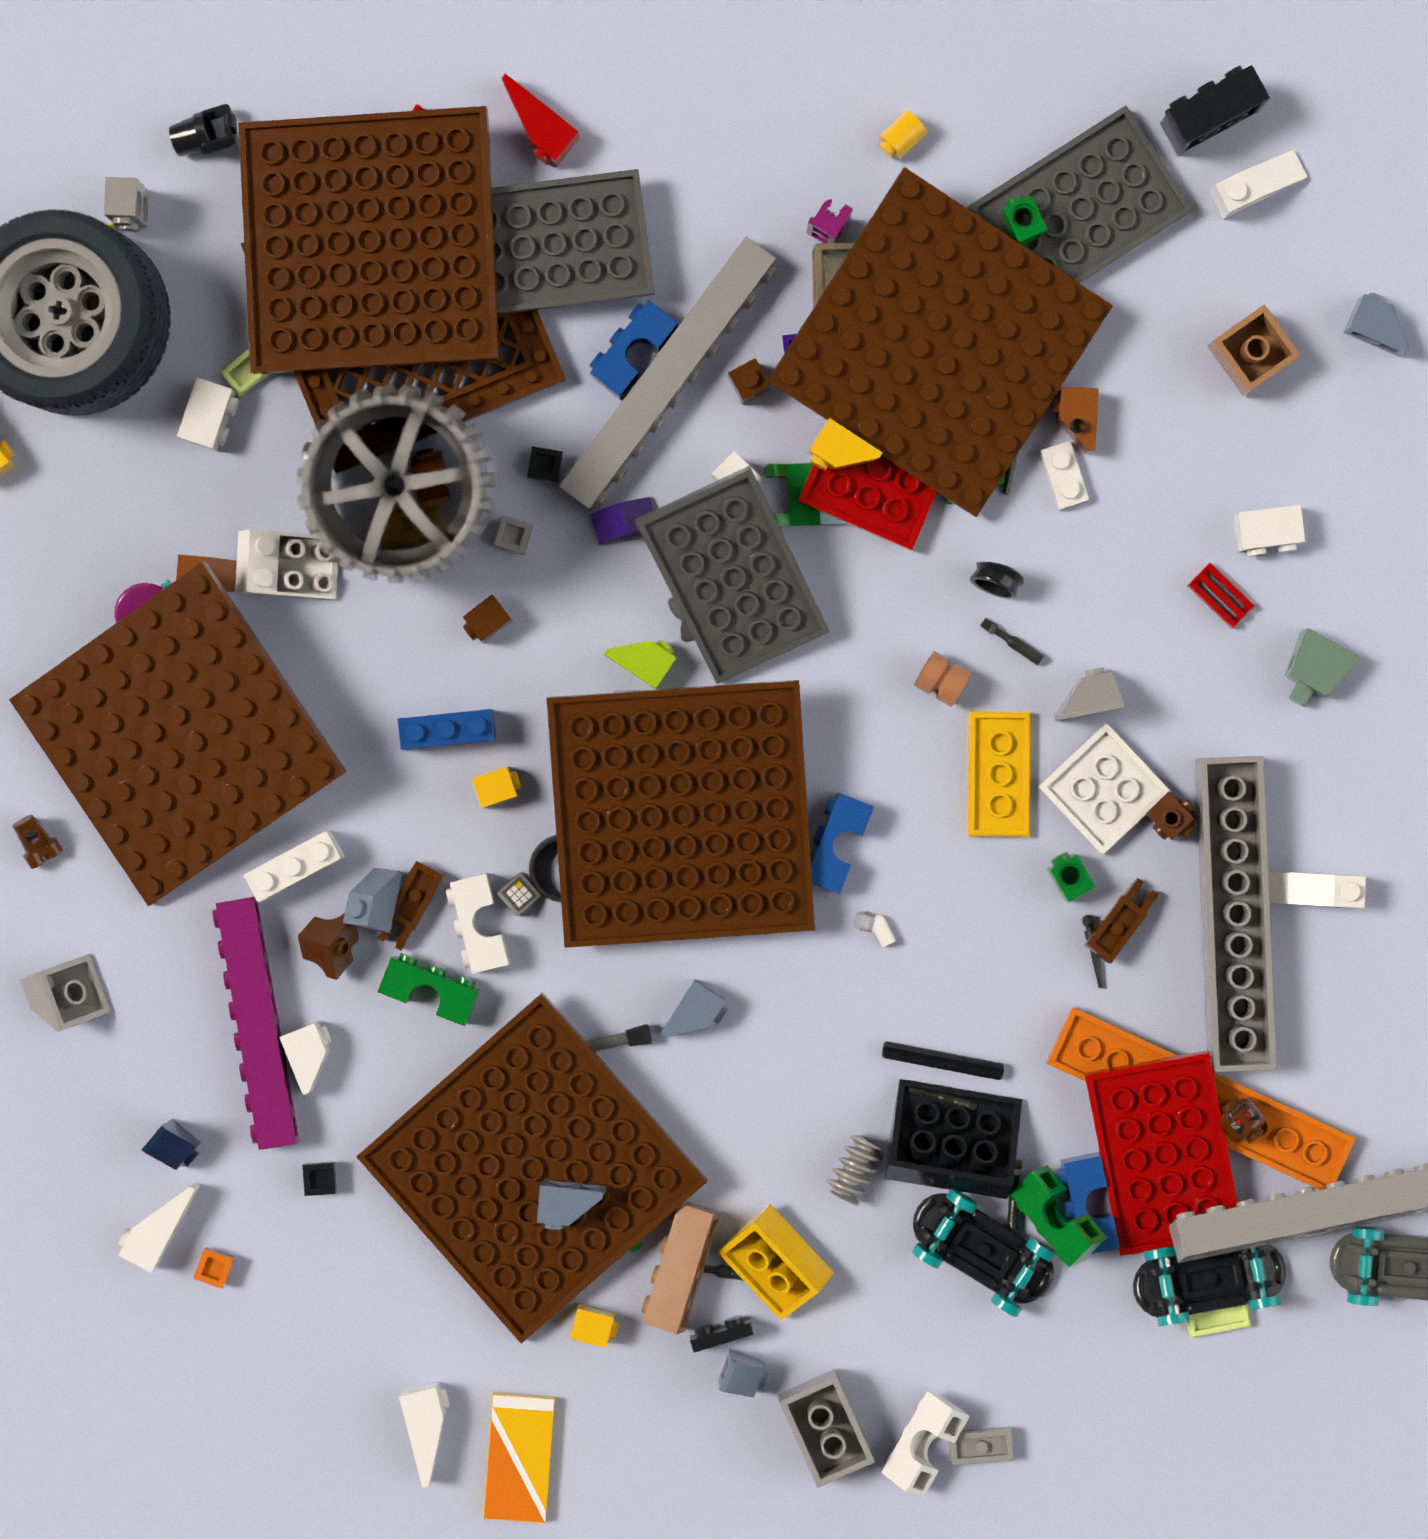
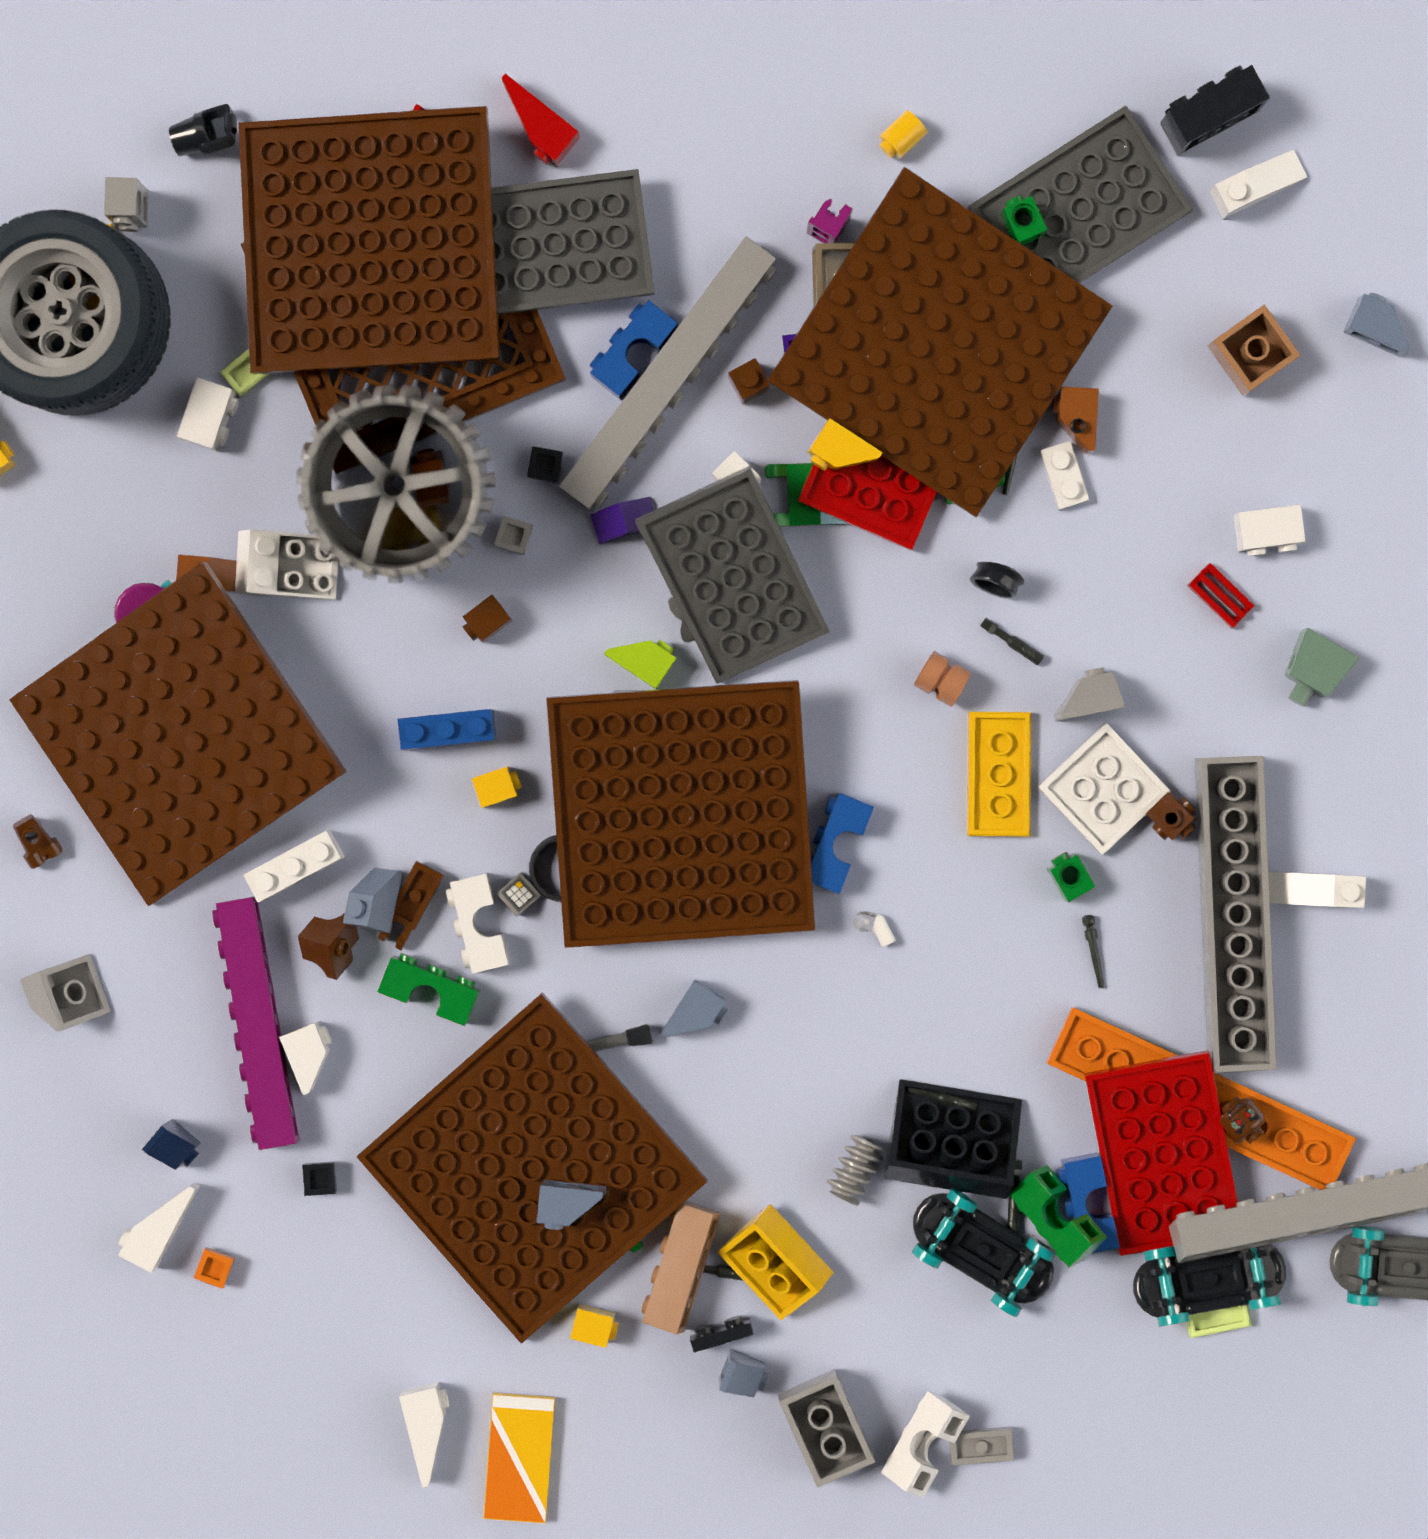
black axle [882,1041,1004,1080] -> none
reddish brown hinge [1084,878,1158,964] -> none

